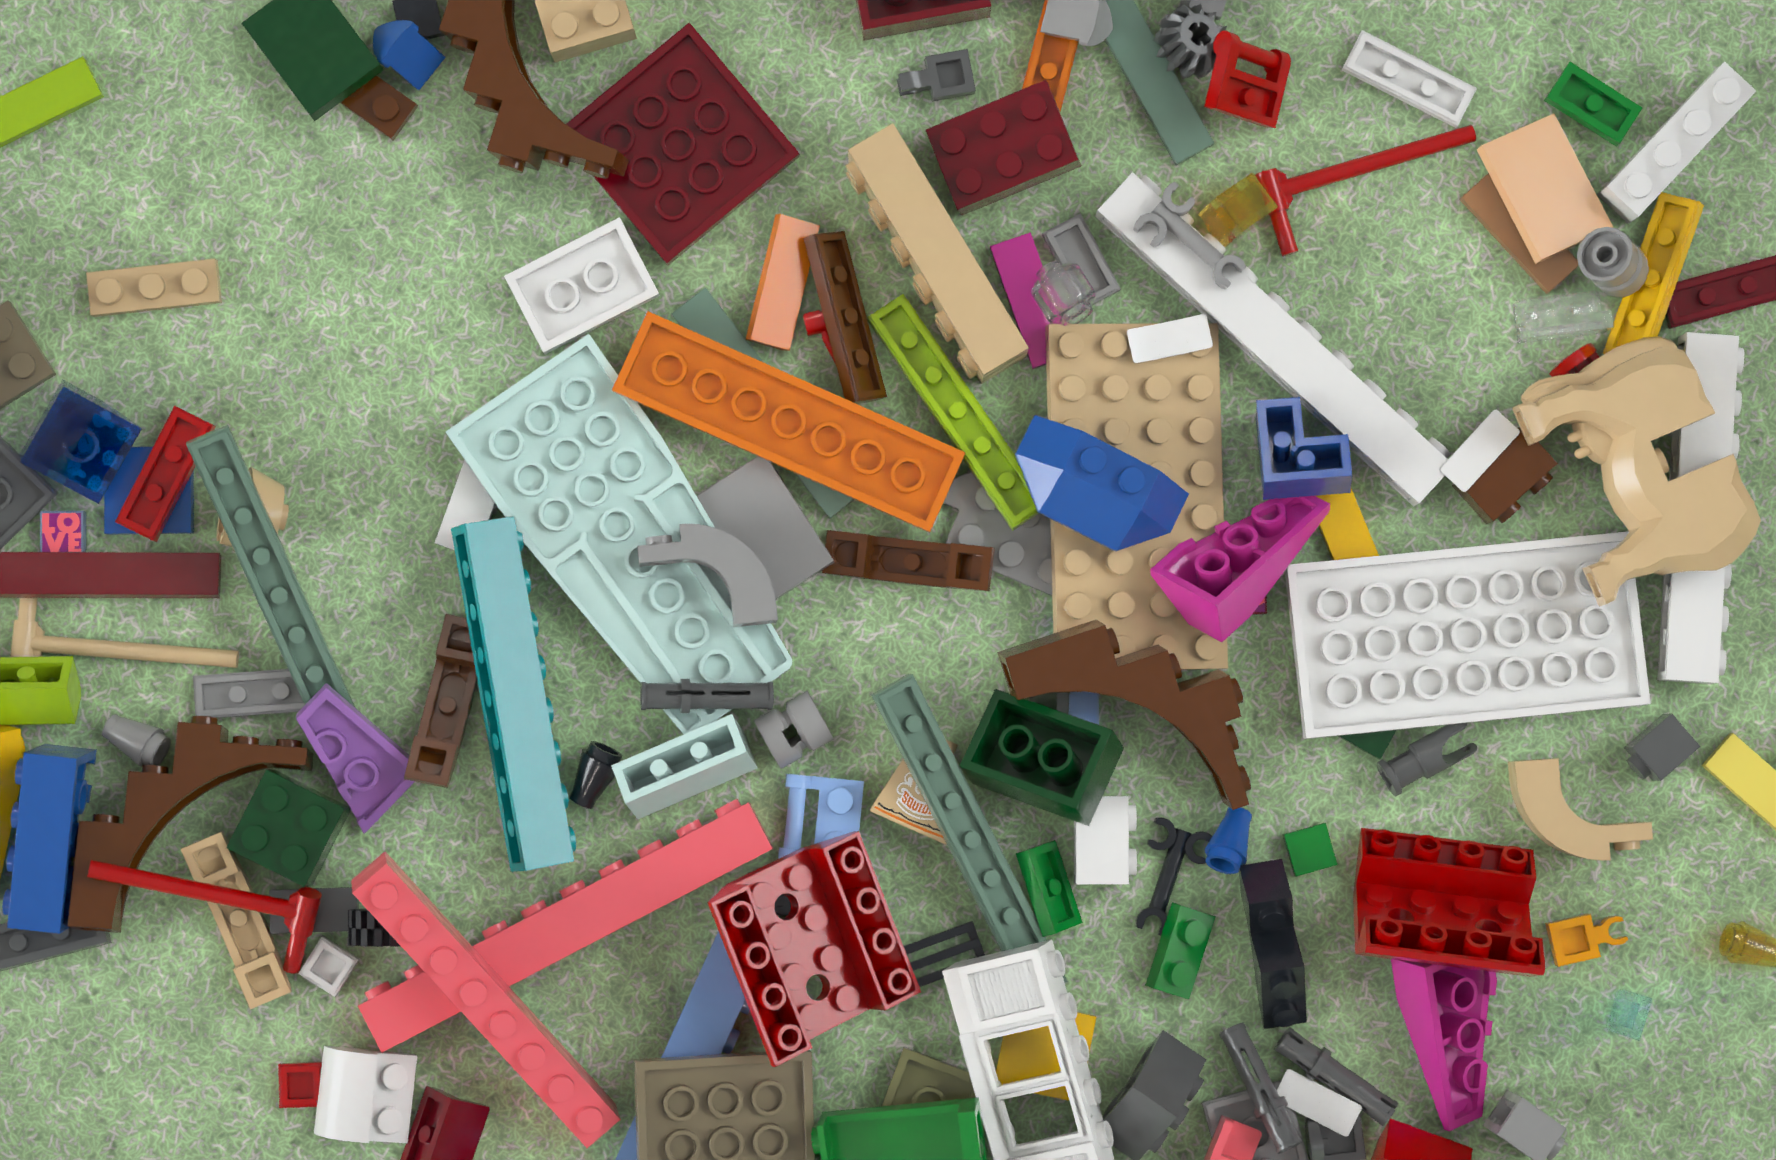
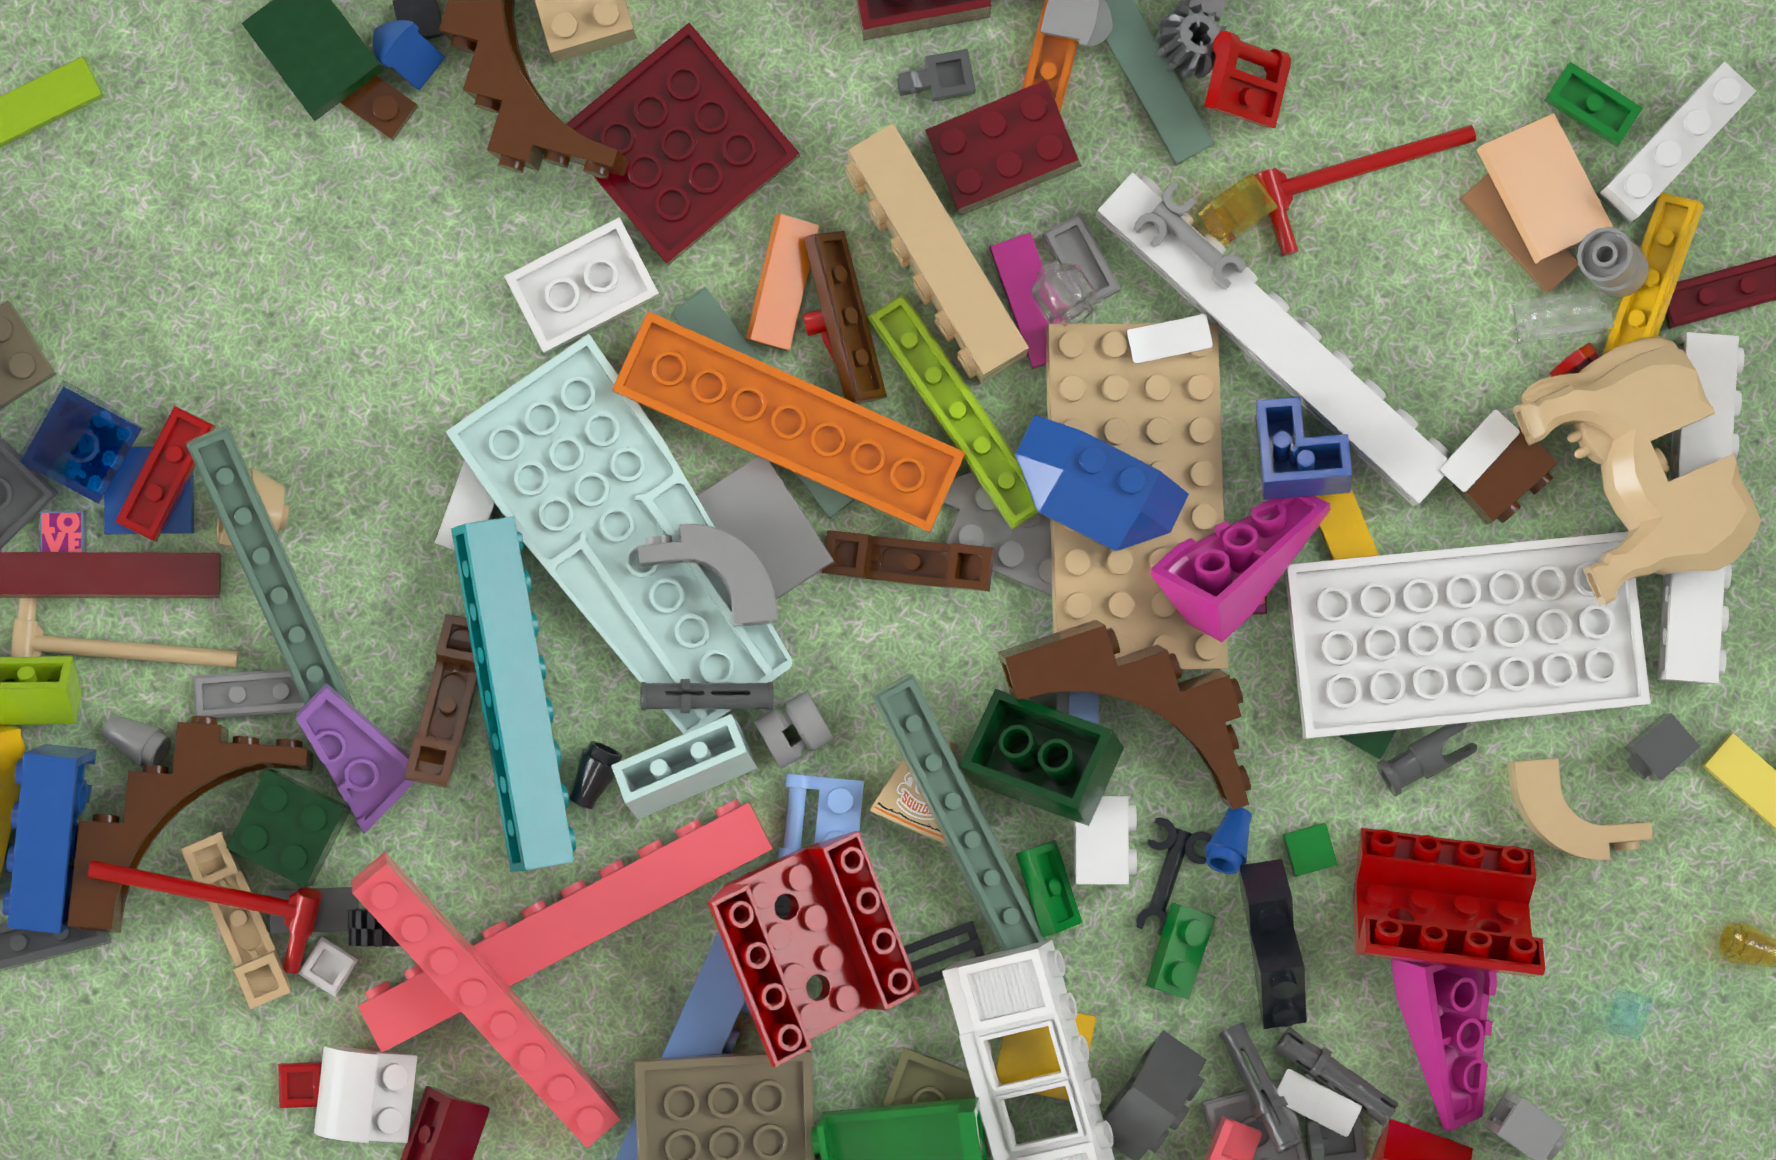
tan plate [86,258,222,317] -> none
white tile [1341,30,1477,128] -> none
light orange plate [1545,914,1628,967] -> none

